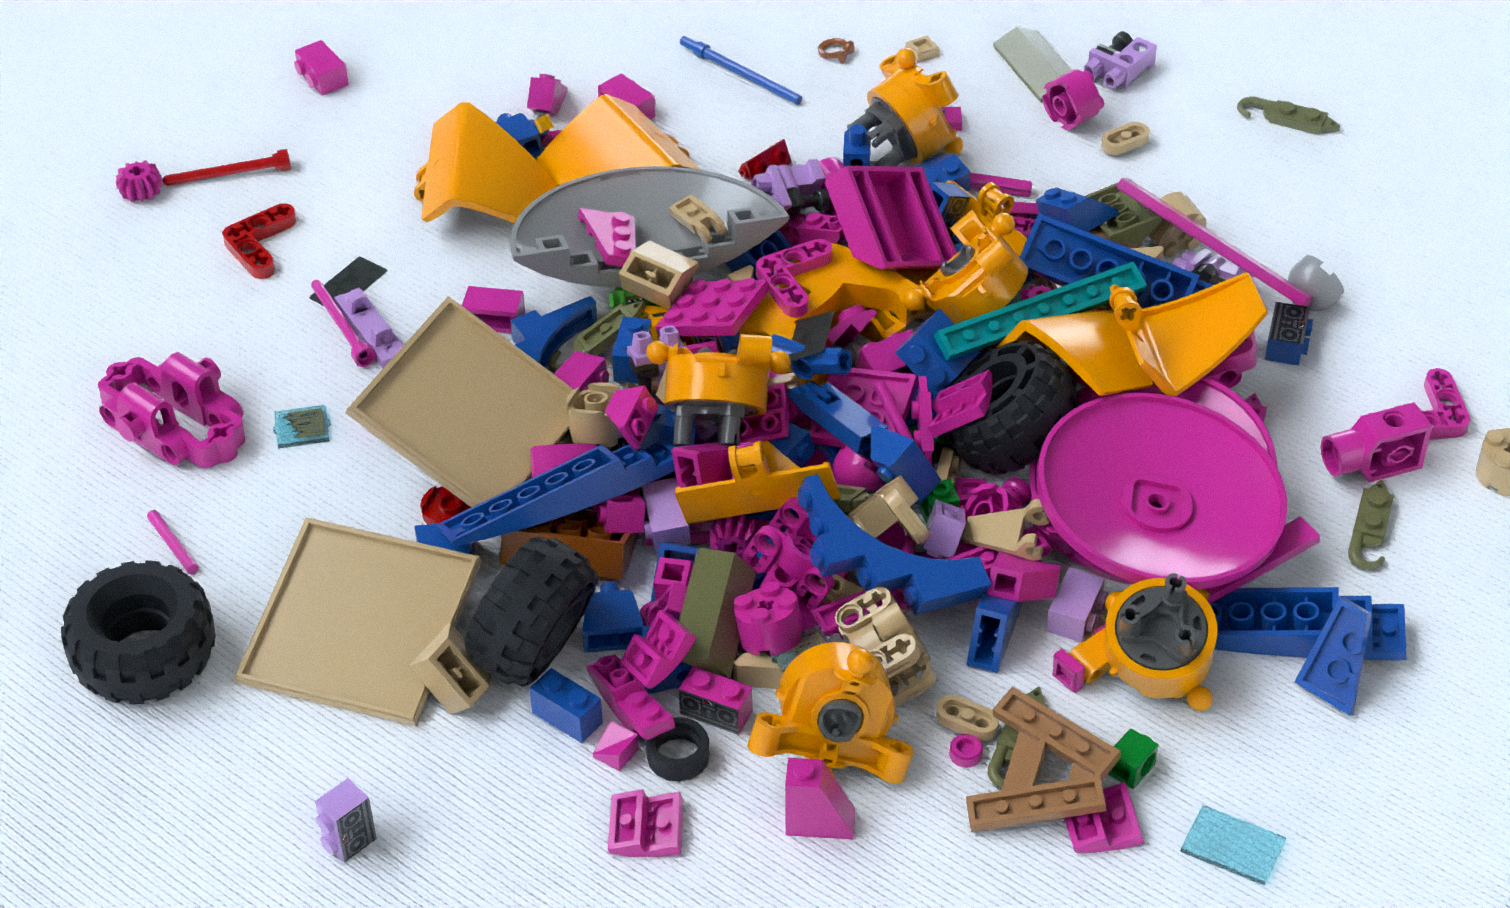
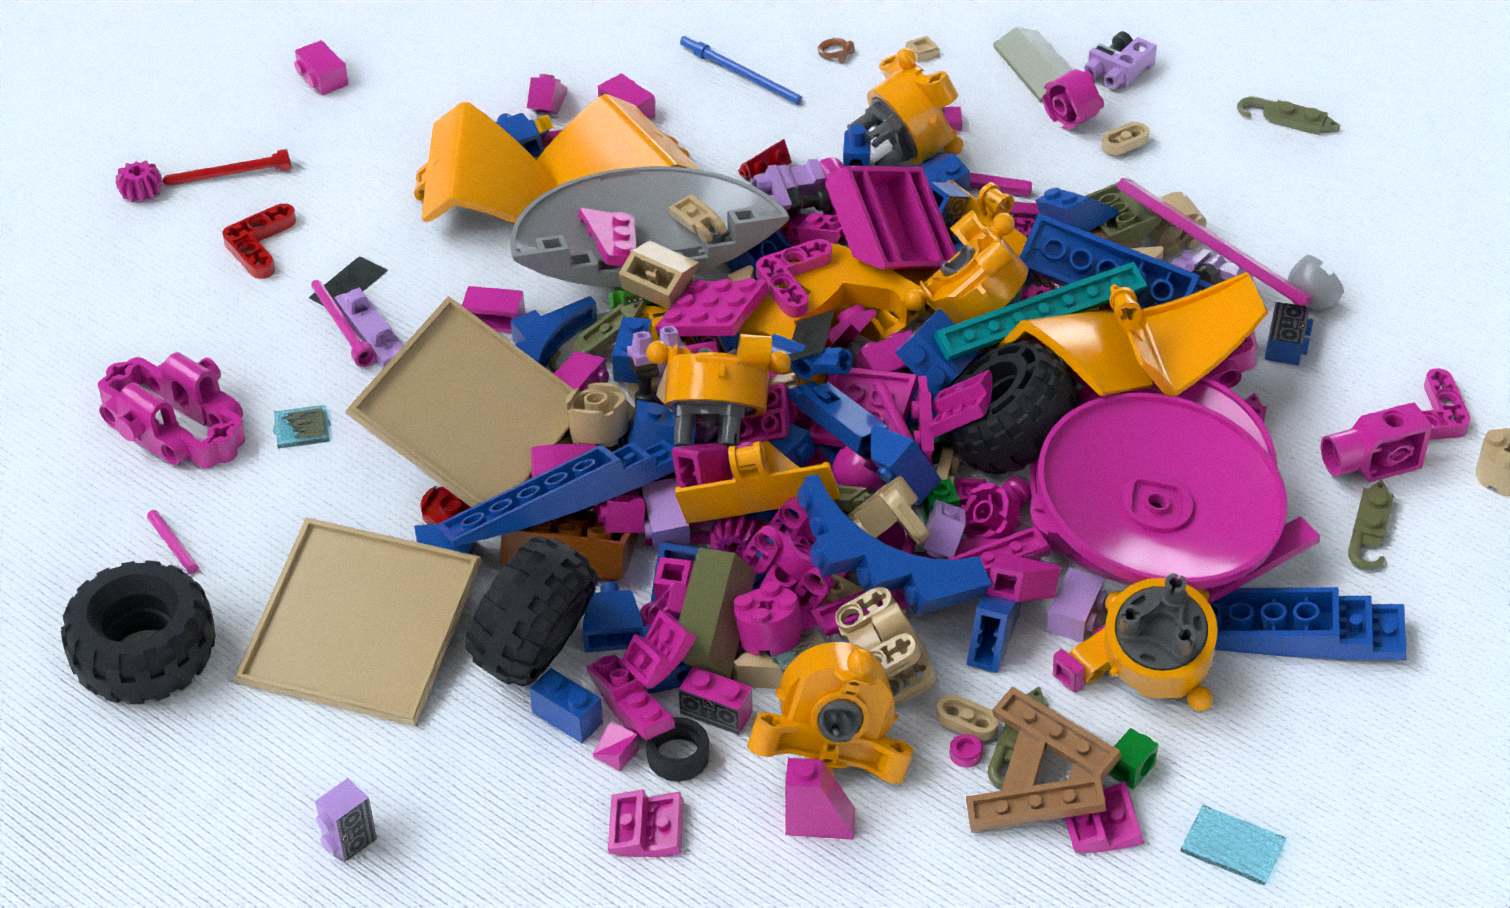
tan slope [409,623,491,714] -> none
dark pink slope [605,385,659,450] -> none
tan flag [962,499,1049,561] -> none
blue wing [1294,597,1372,716] -> none

